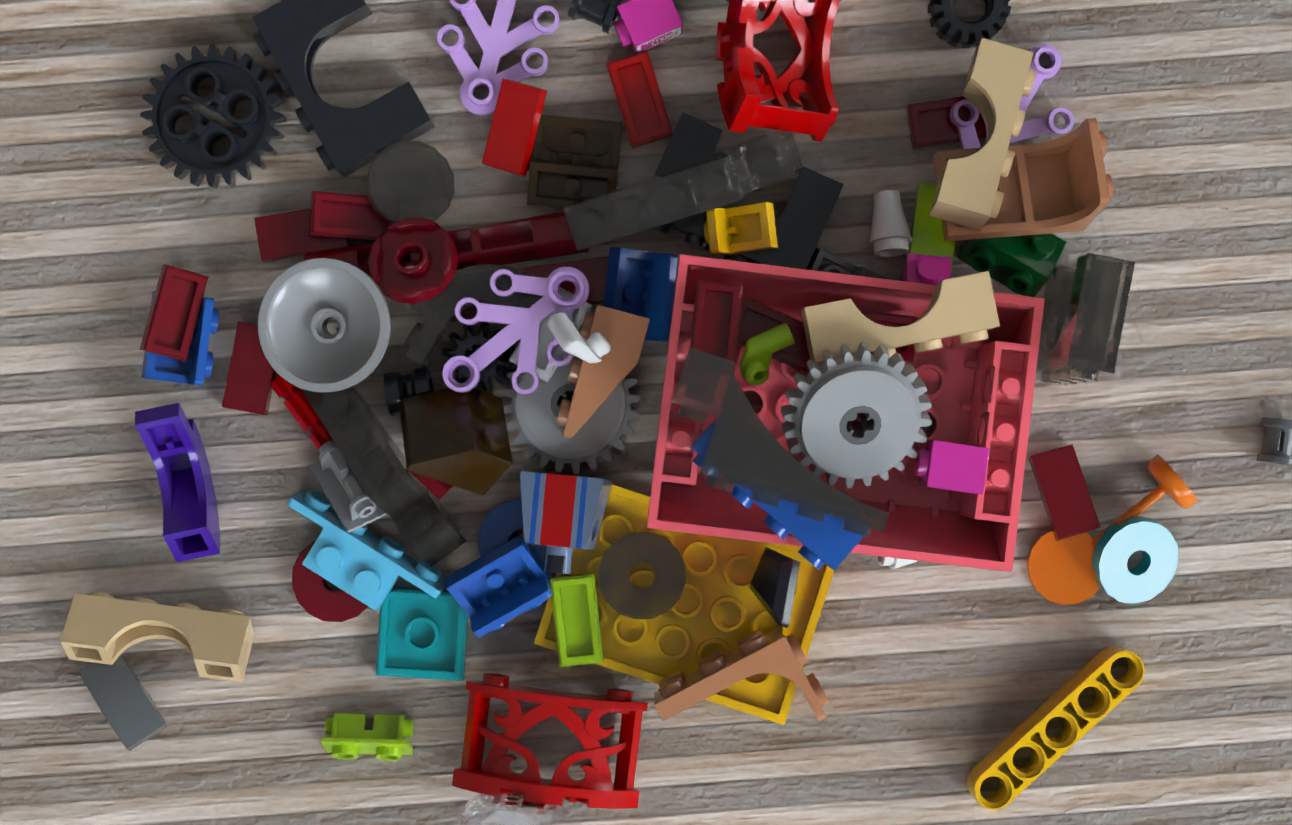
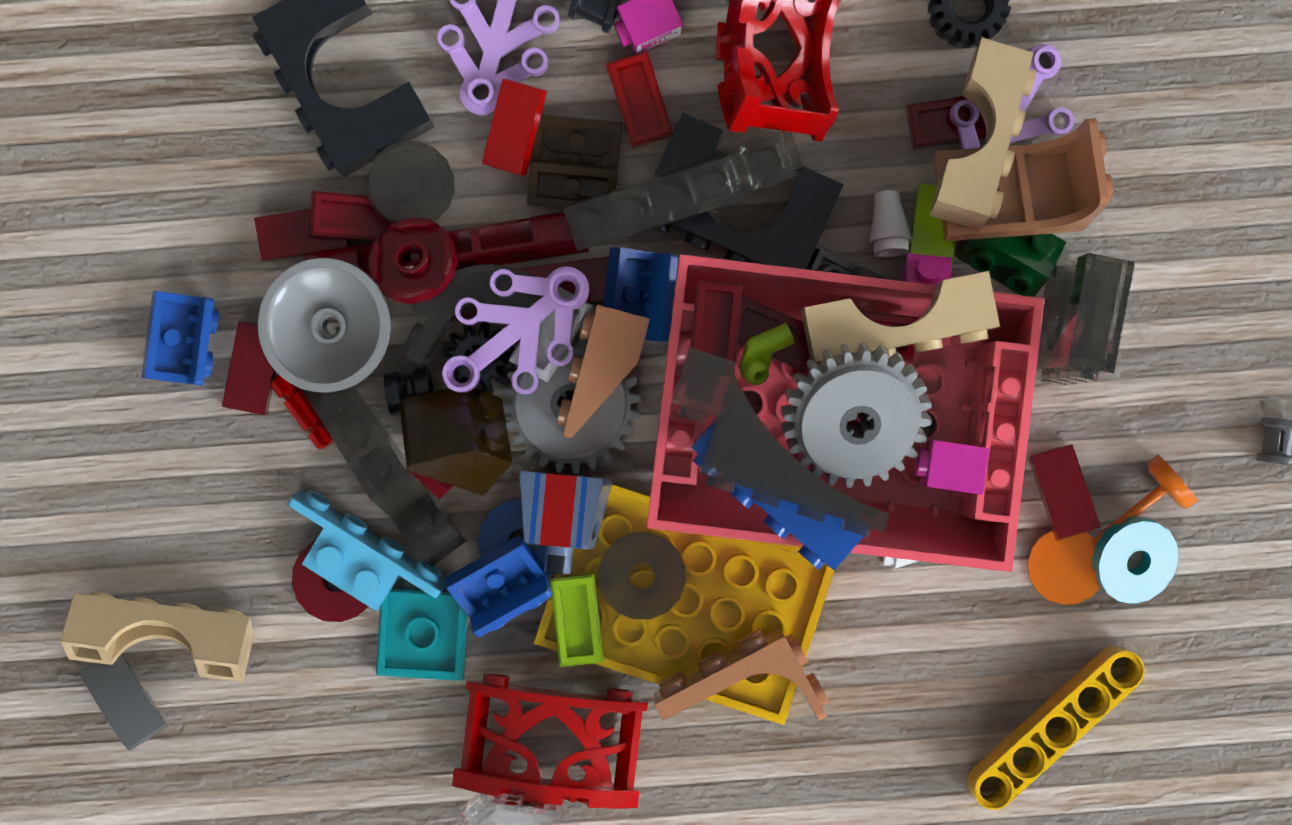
dark purple arch [135,403,220,562] -> none
black gear [140,44,286,189] -> none
dark red tile [140,264,209,362] -> none
light grey hinge [309,441,388,533] -> none
lime hinge [321,713,414,761] -> none
white arm [548,313,611,364] -> none
yellow bracket [704,202,778,255] -> none
black piece [749,547,800,628] -> none

